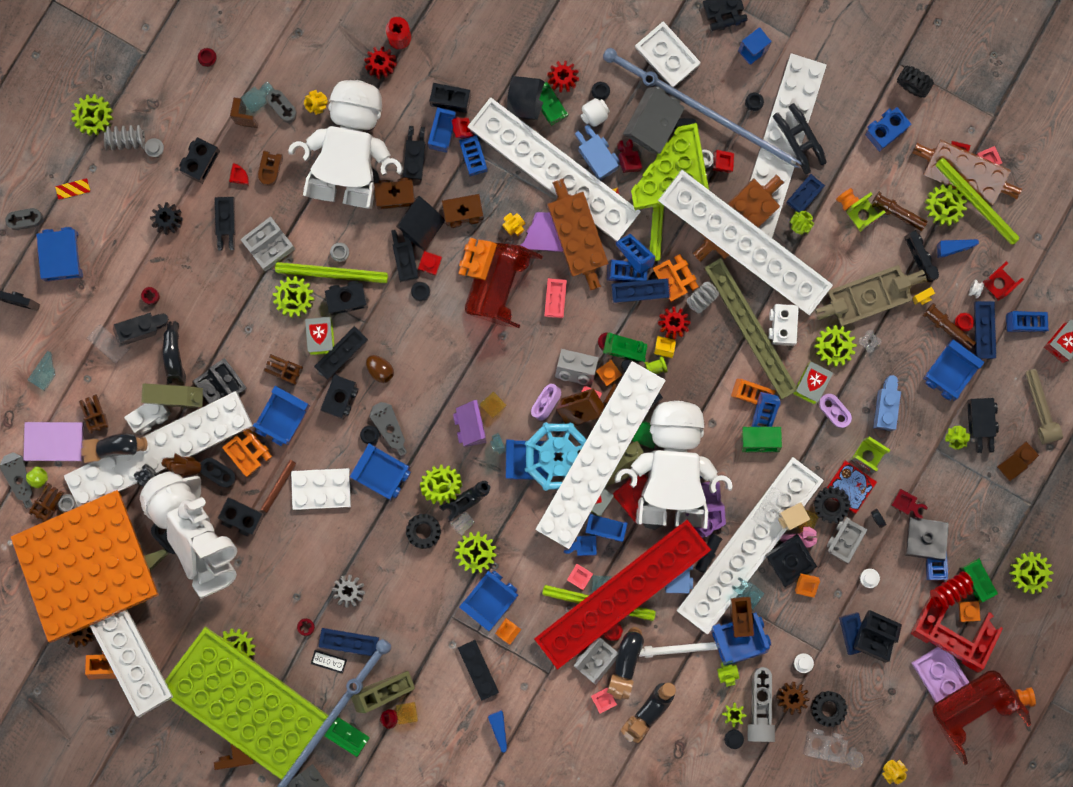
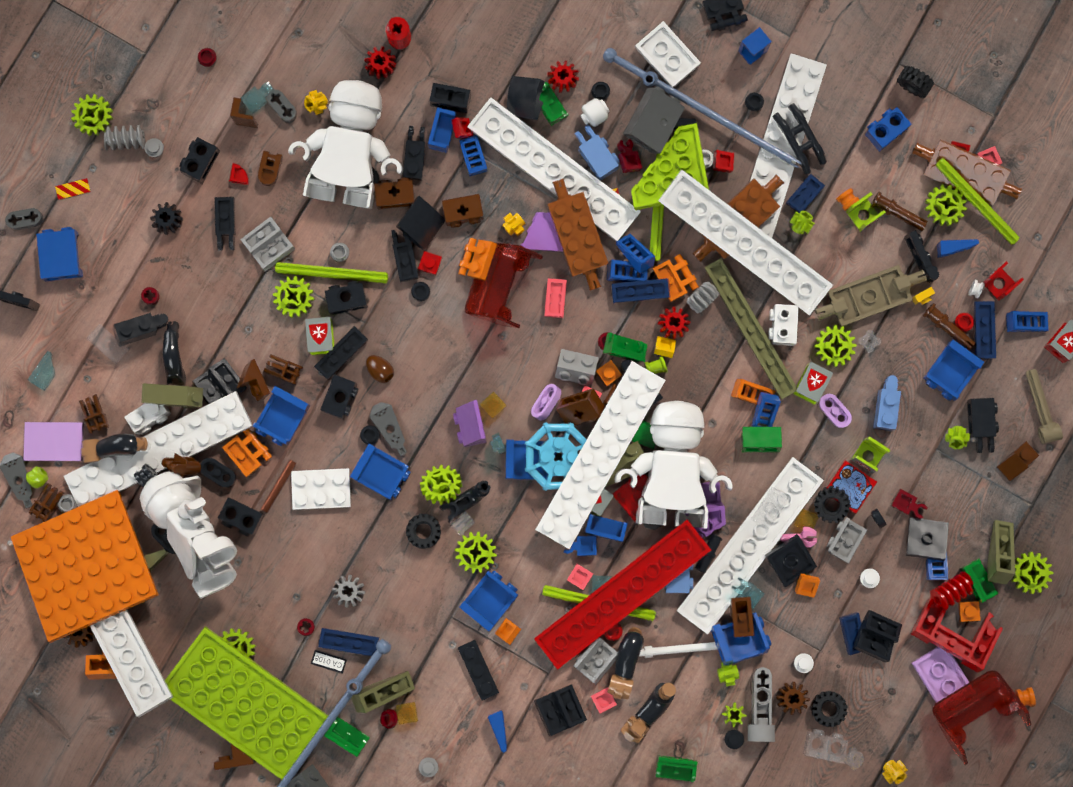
tan brick [778,502,810,531] -> none
none -> reddish brown slope [237,359,270,401]
none -> light grey plate [419,757,438,777]
none -> black slope [534,684,587,737]
none -> green hinge [655,755,698,782]
none -> olive slope [987,520,1015,584]

